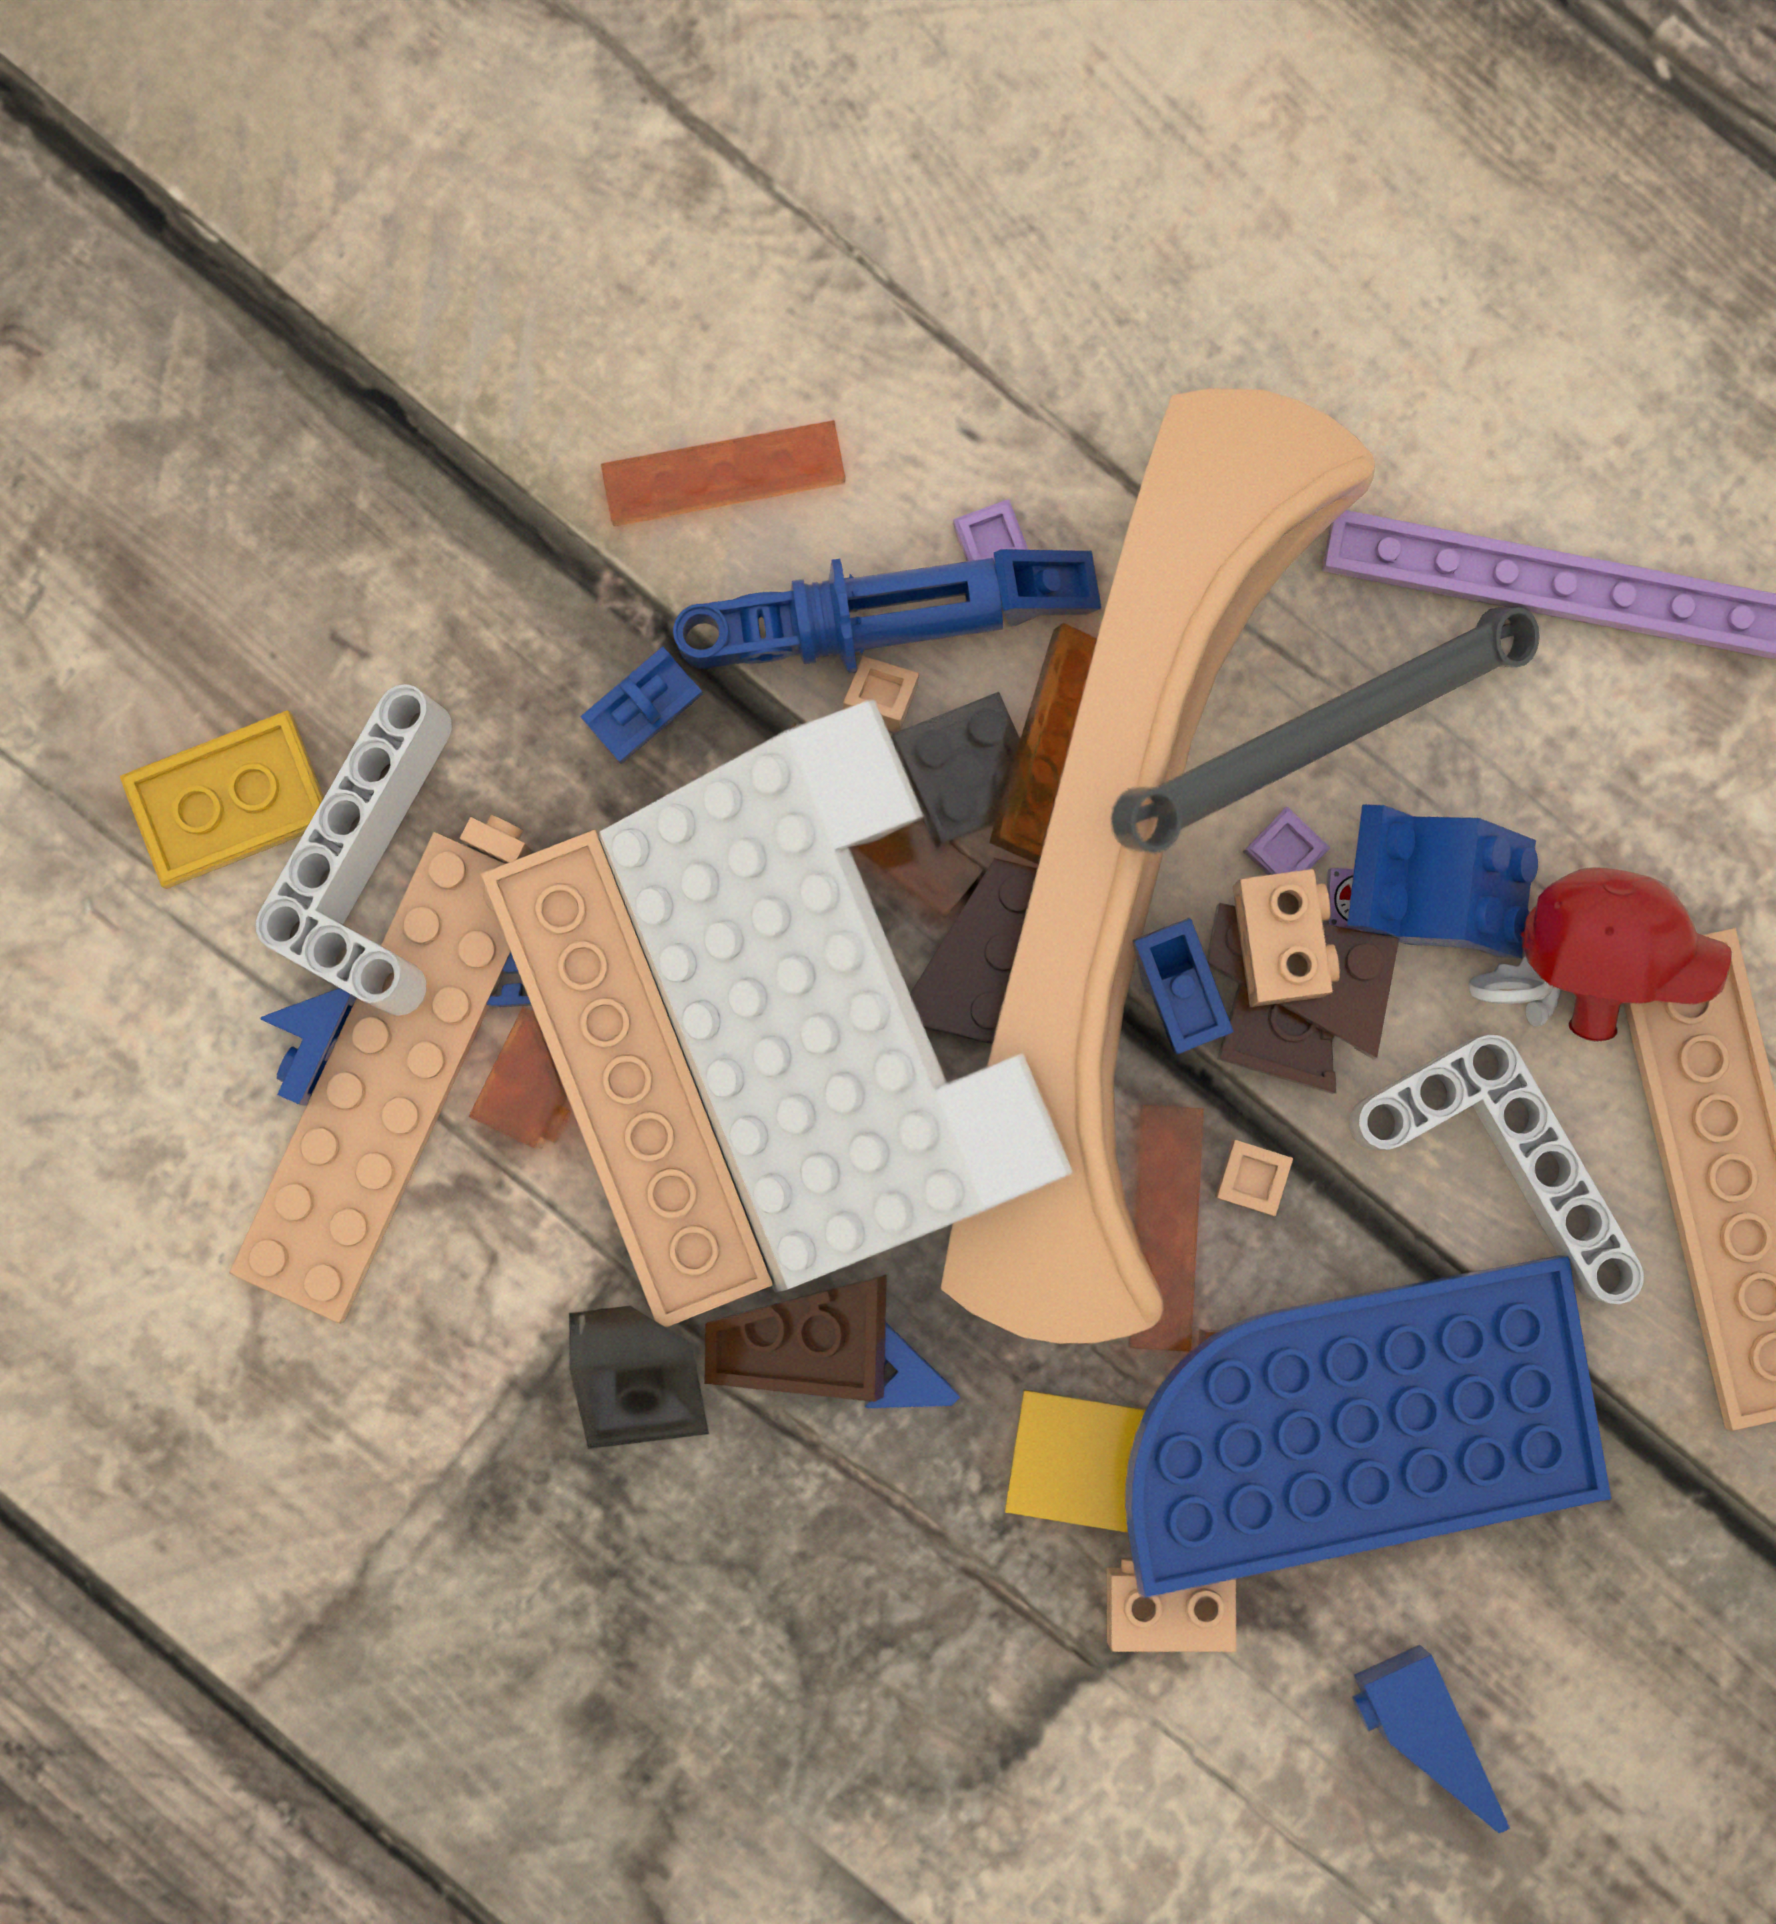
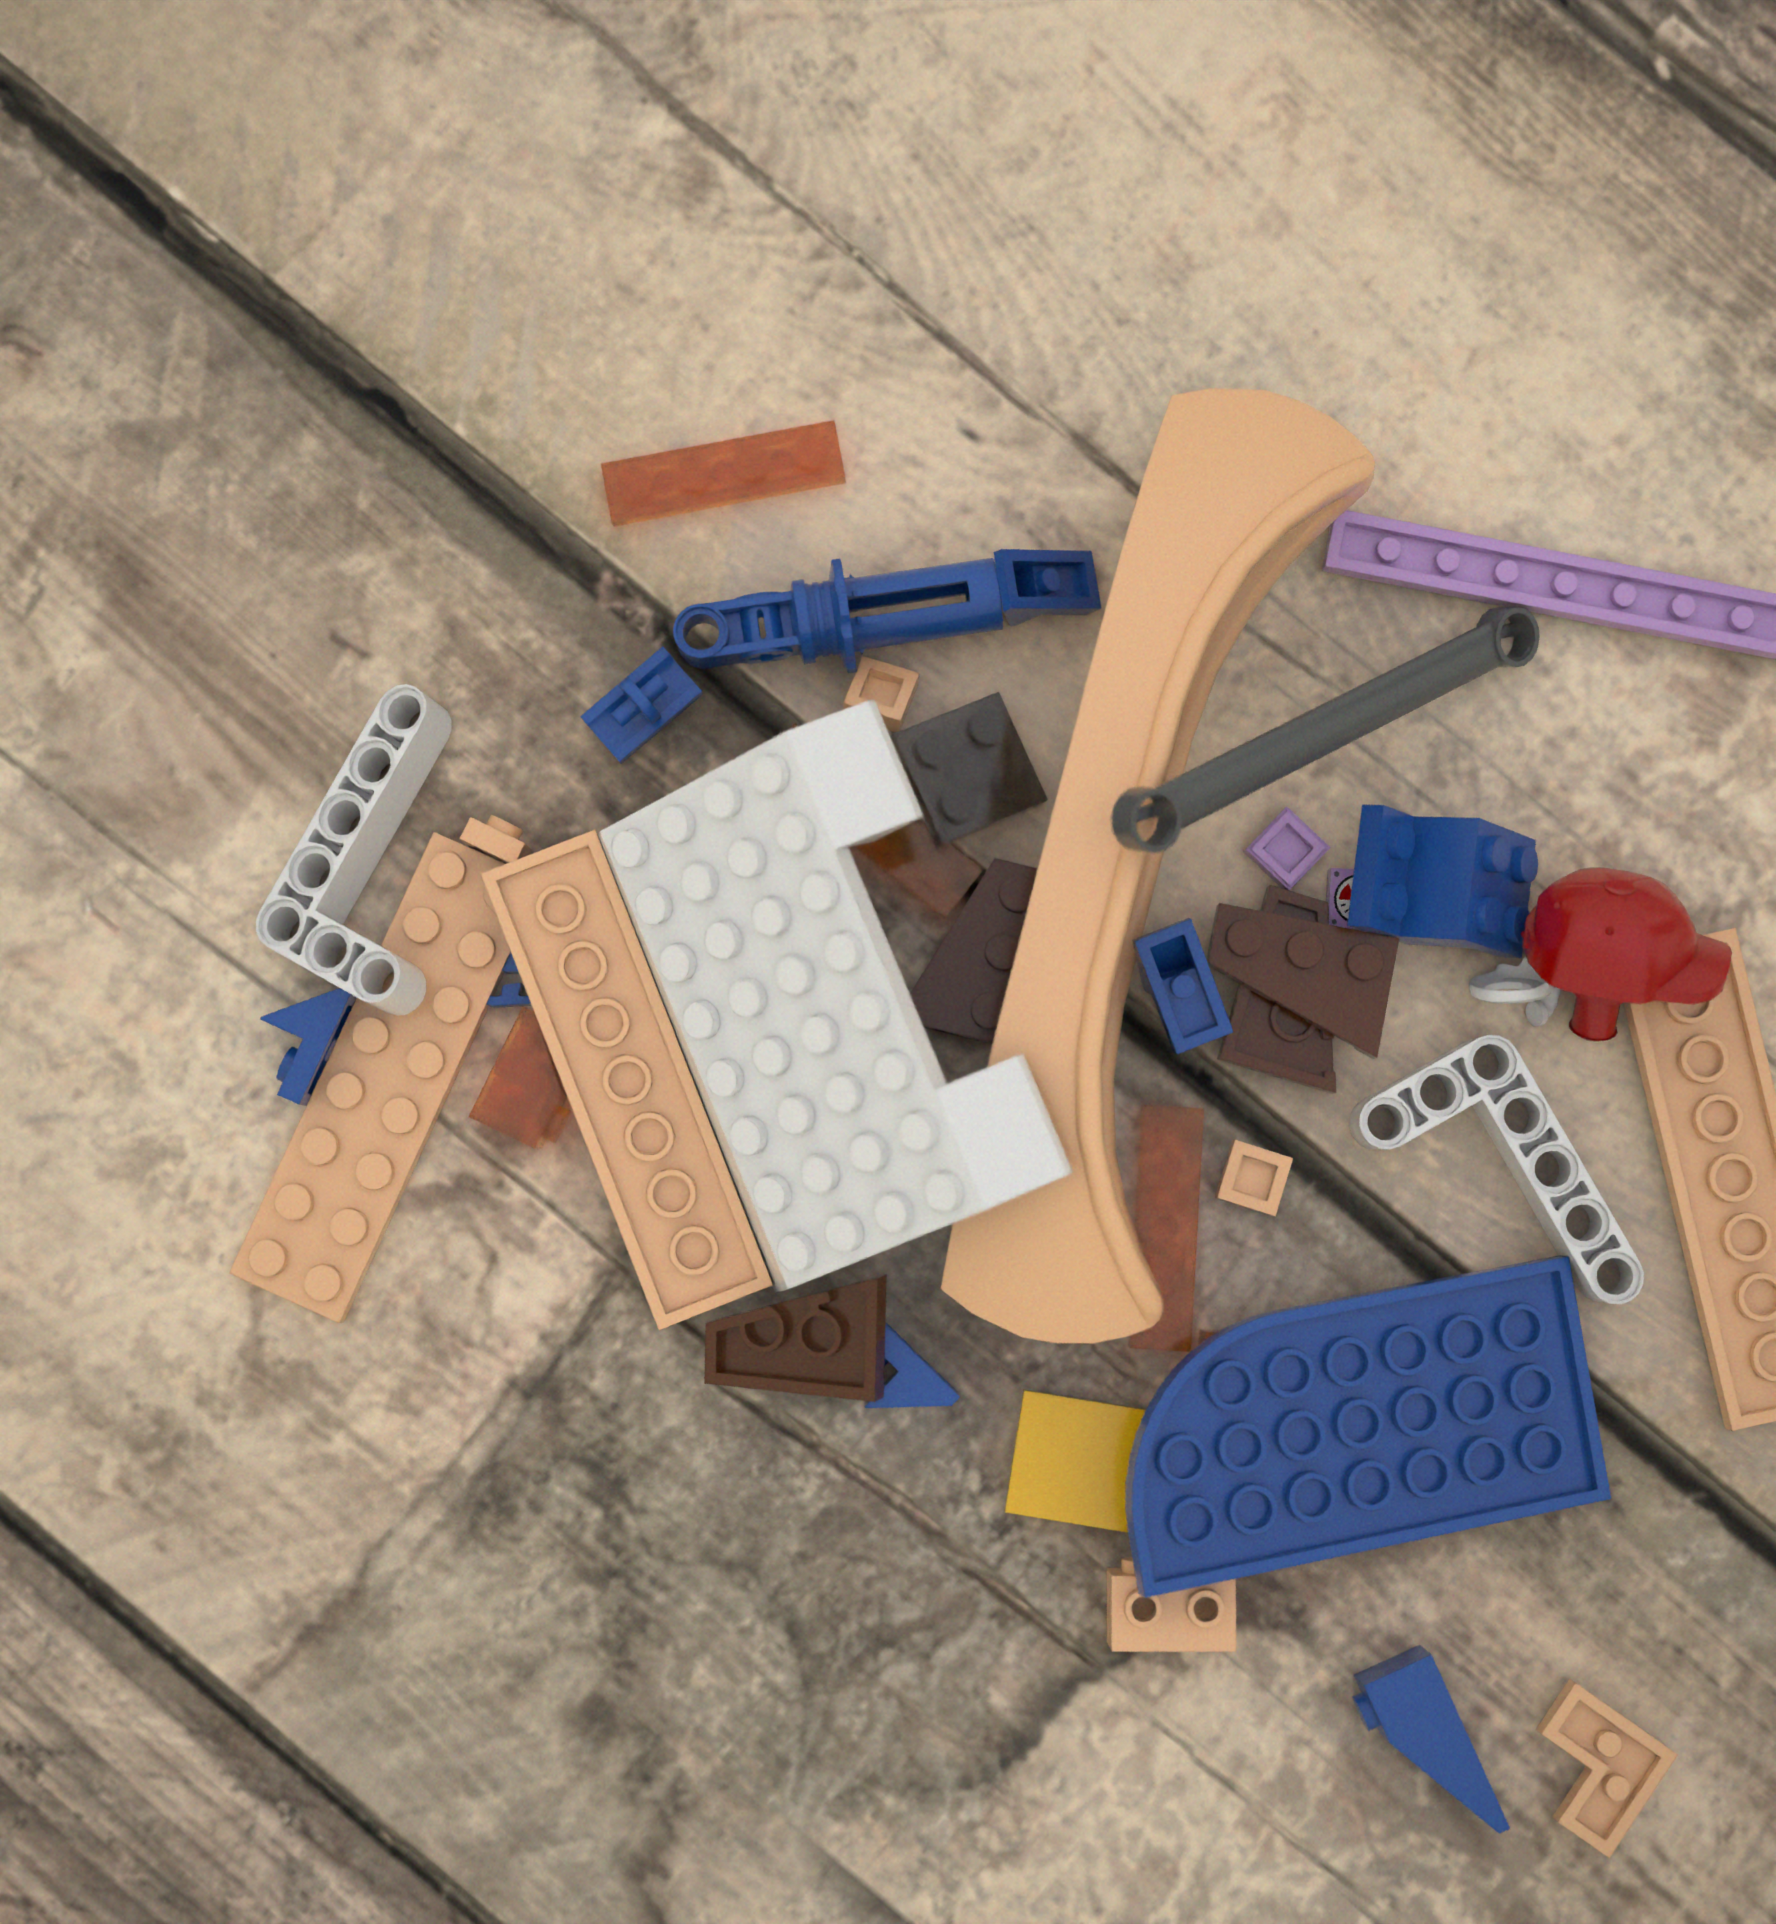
yellow tile [119,710,324,889] -> none
clear smoke slope [569,1306,709,1449] -> none
lavender tile [953,499,1028,566] -> none
clear orange plate [989,622,1097,865] -> none
light nougat brick [1232,869,1340,1007] -> none
none -> light nougat plate [1536,1679,1678,1858]

